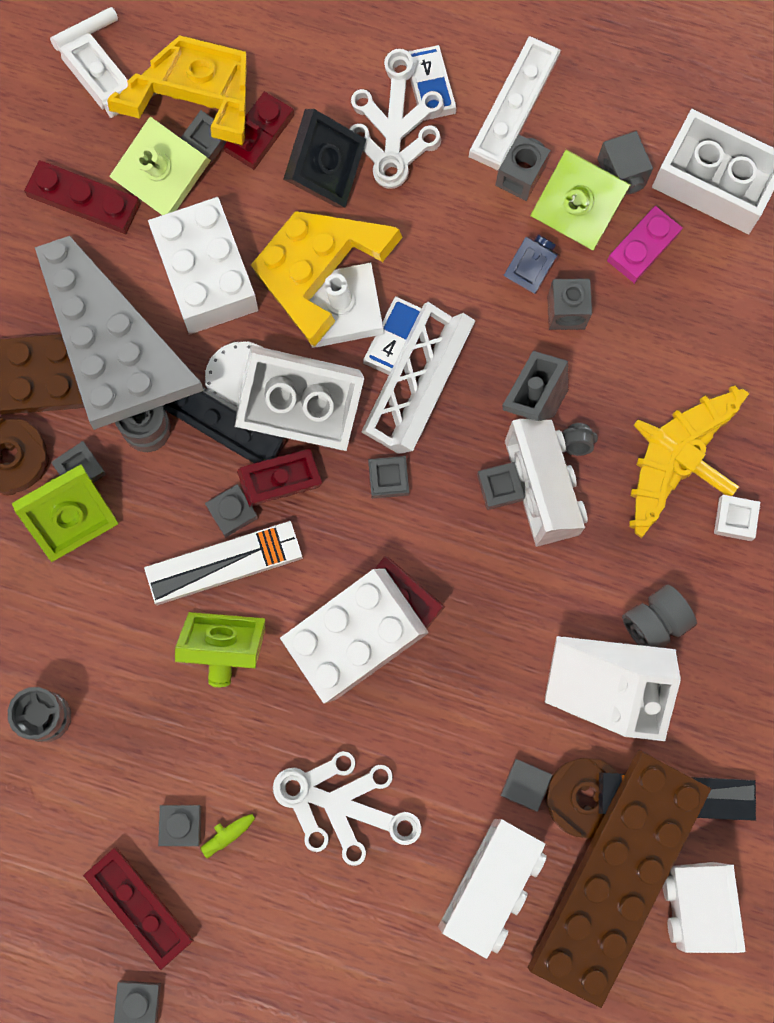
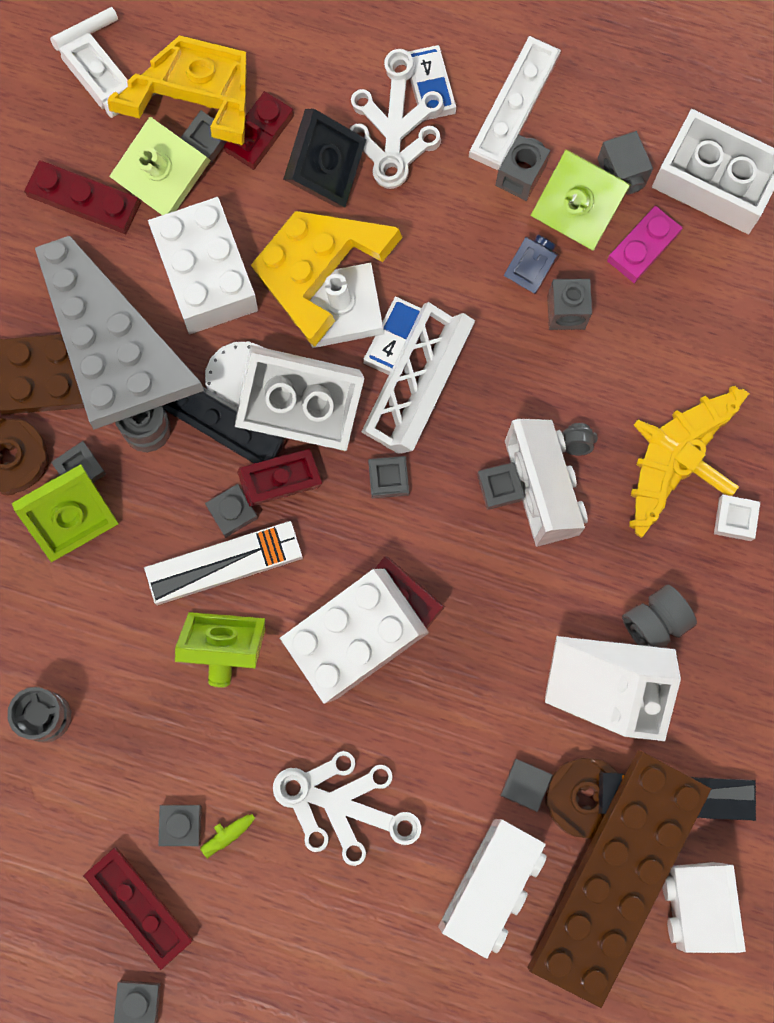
dark grey slope [502,351,569,421] -> none

